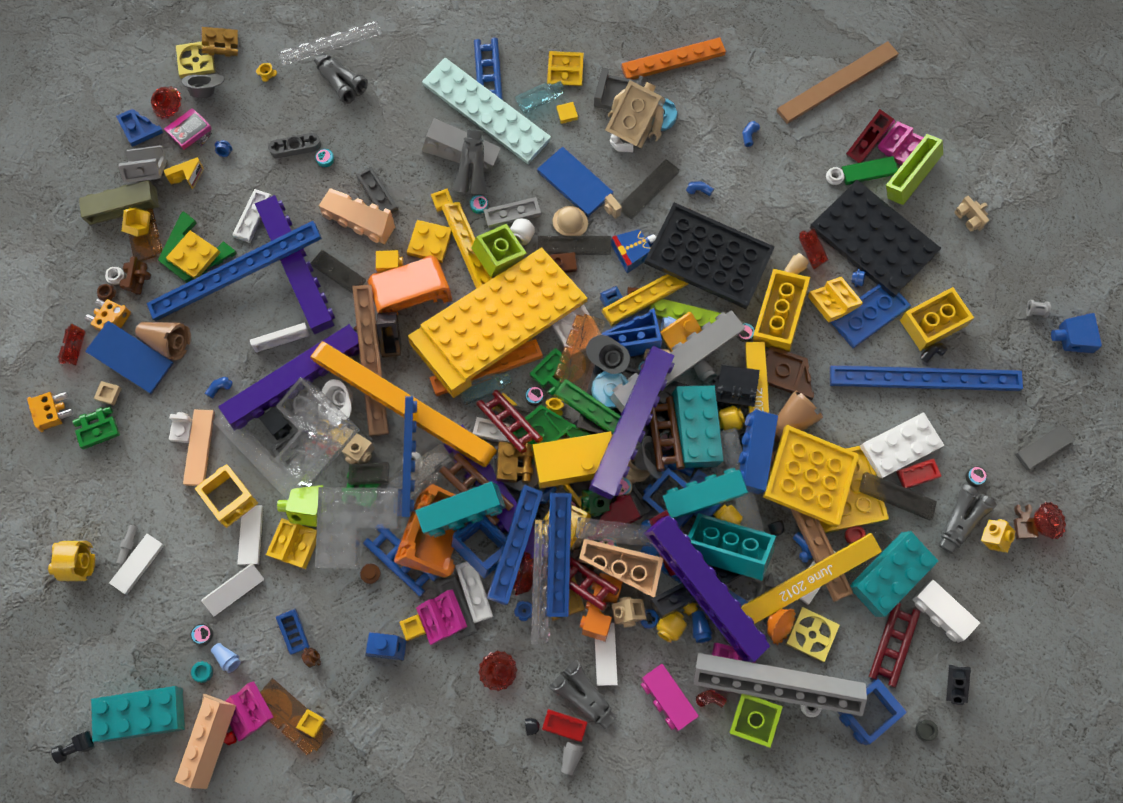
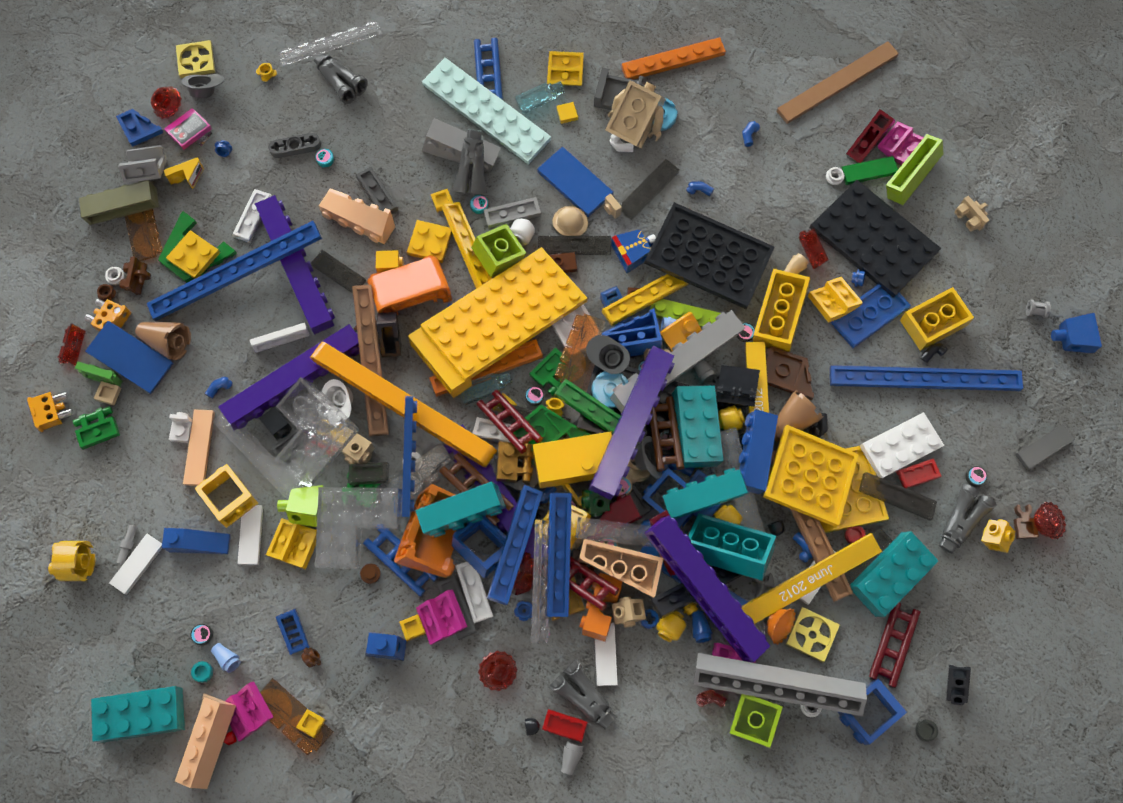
black leg [51,731,95,764] -> none
yellow panel [121,207,151,237] -> none
white tile [201,563,264,617] -> none
pearl gold plate [202,27,238,57] -> none
dark pink brick [640,664,699,732] -> none
white brick [912,580,980,643] -> none
none -> bright green plate [75,362,123,387]
none -> blue slope [162,528,230,554]
none -> black arm [809,413,828,438]

